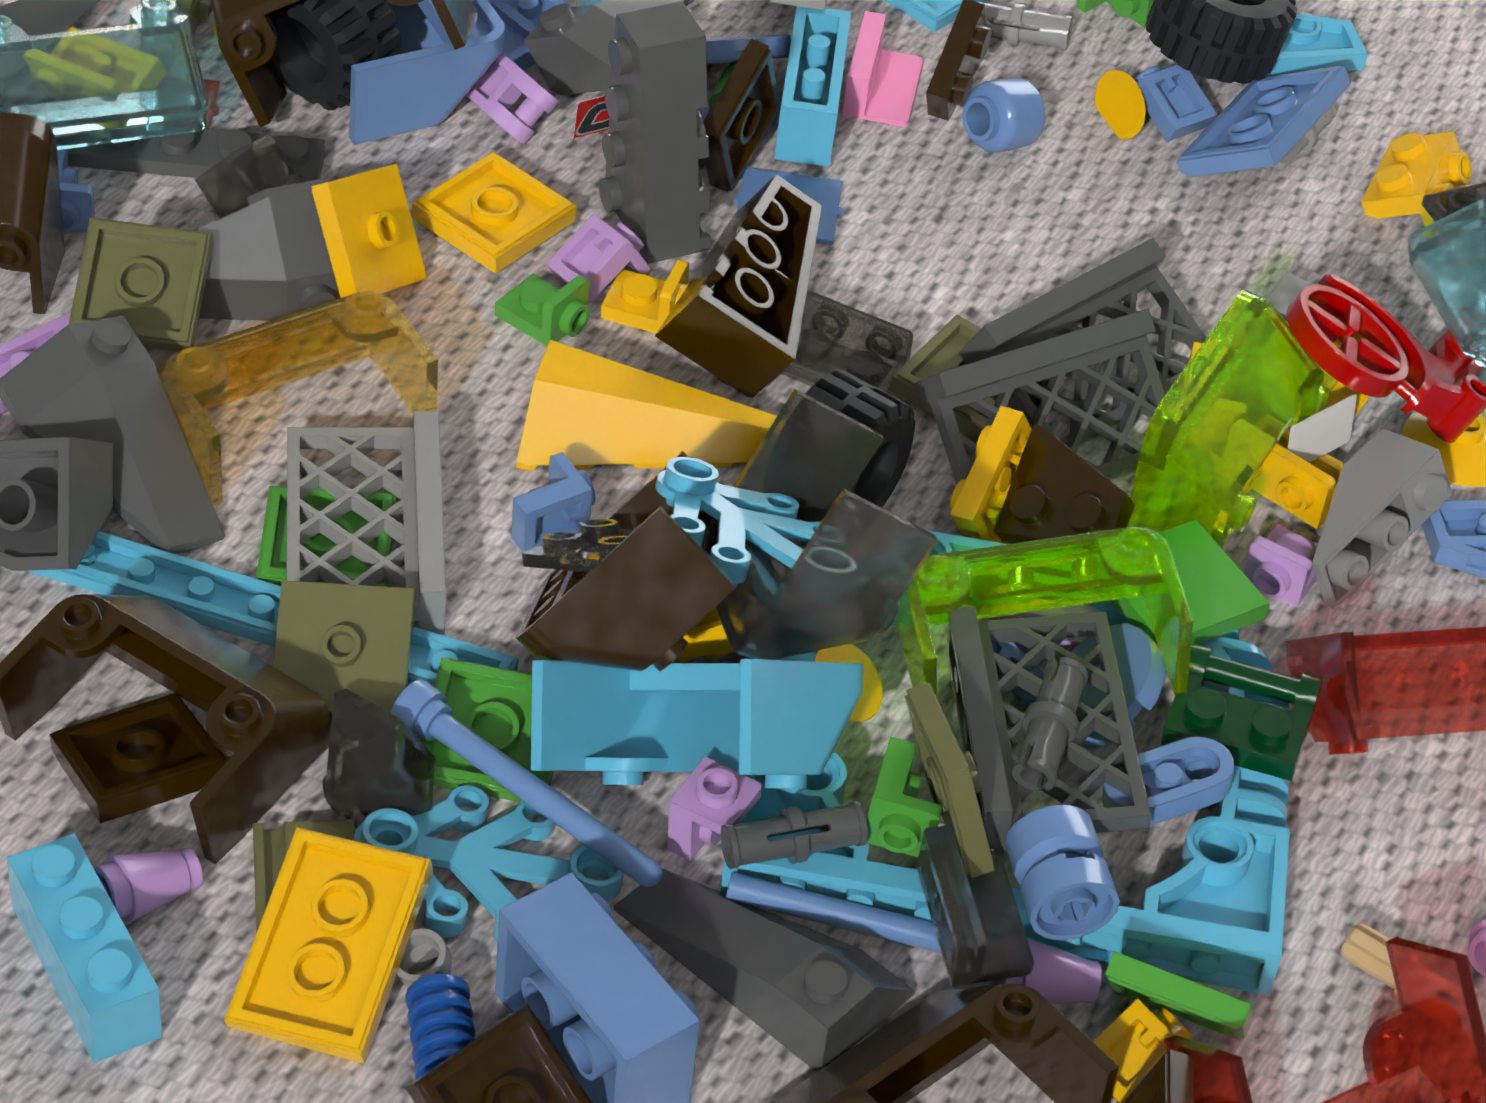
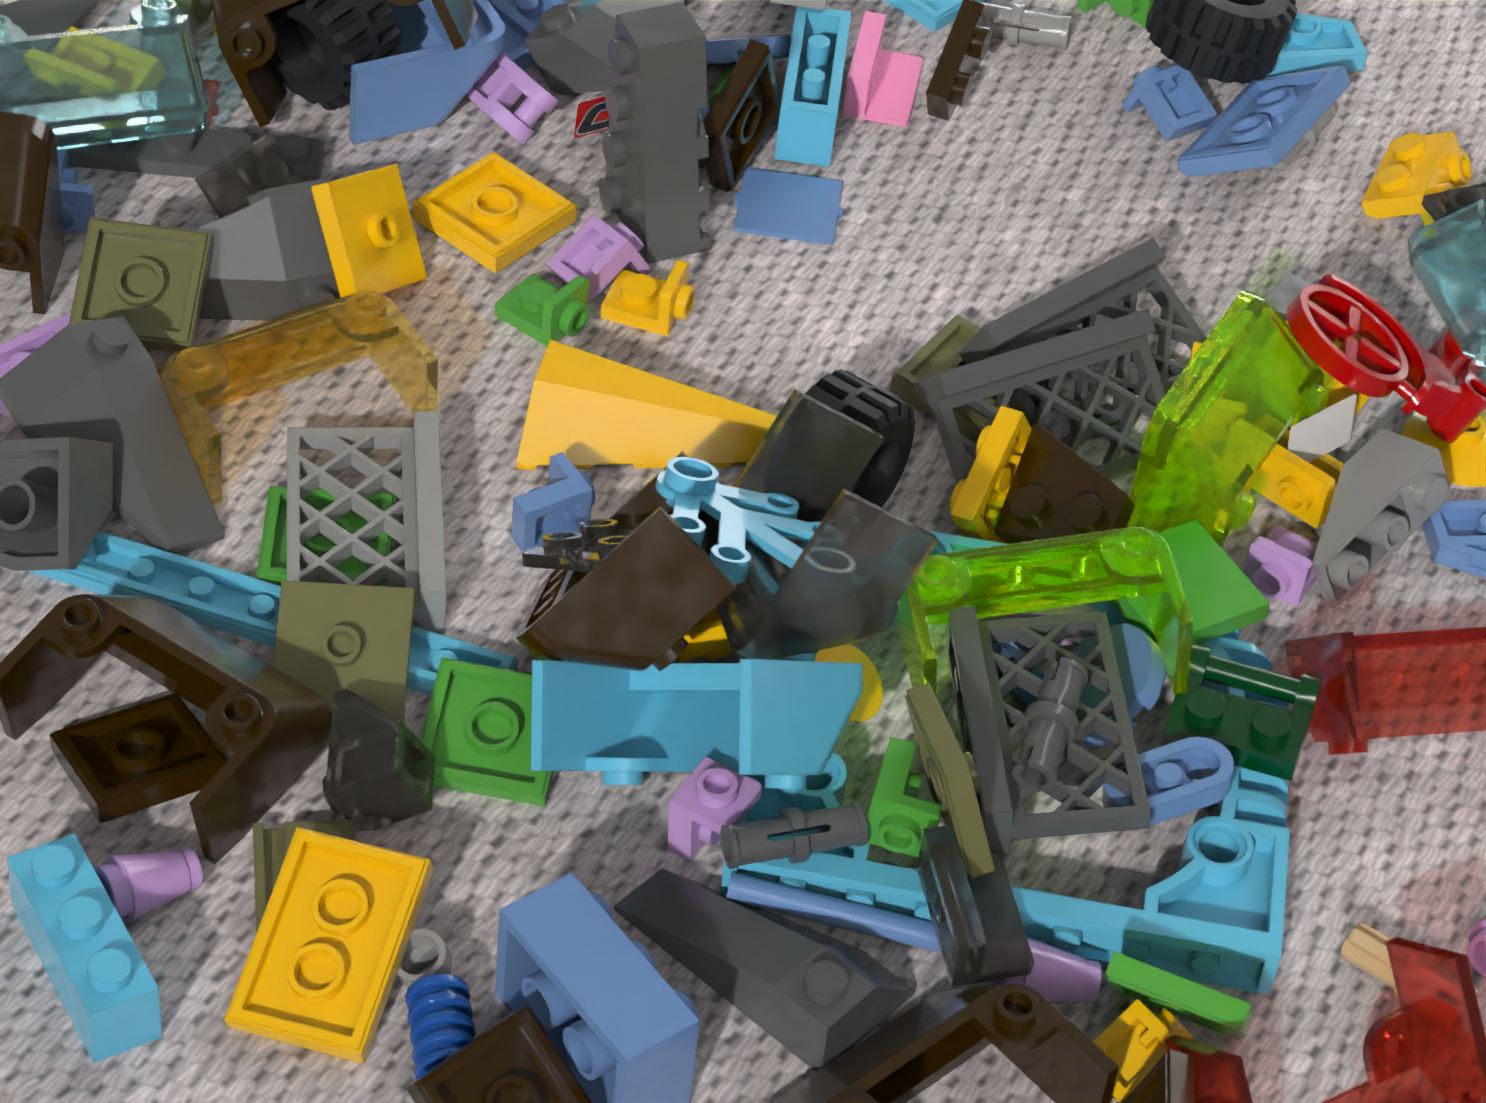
medium azure plant [354,785,624,942] -> none
medium blue piece [390,679,662,887] -> none
dark brown wedge [655,174,822,398] -> none
clear smoke bracket [780,291,913,395] -> none
medium blue head [962,77,1046,153] -> none
medium blue wheel [1005,805,1120,940] -> none
yellow sticker [1095,70,1146,140] -> none

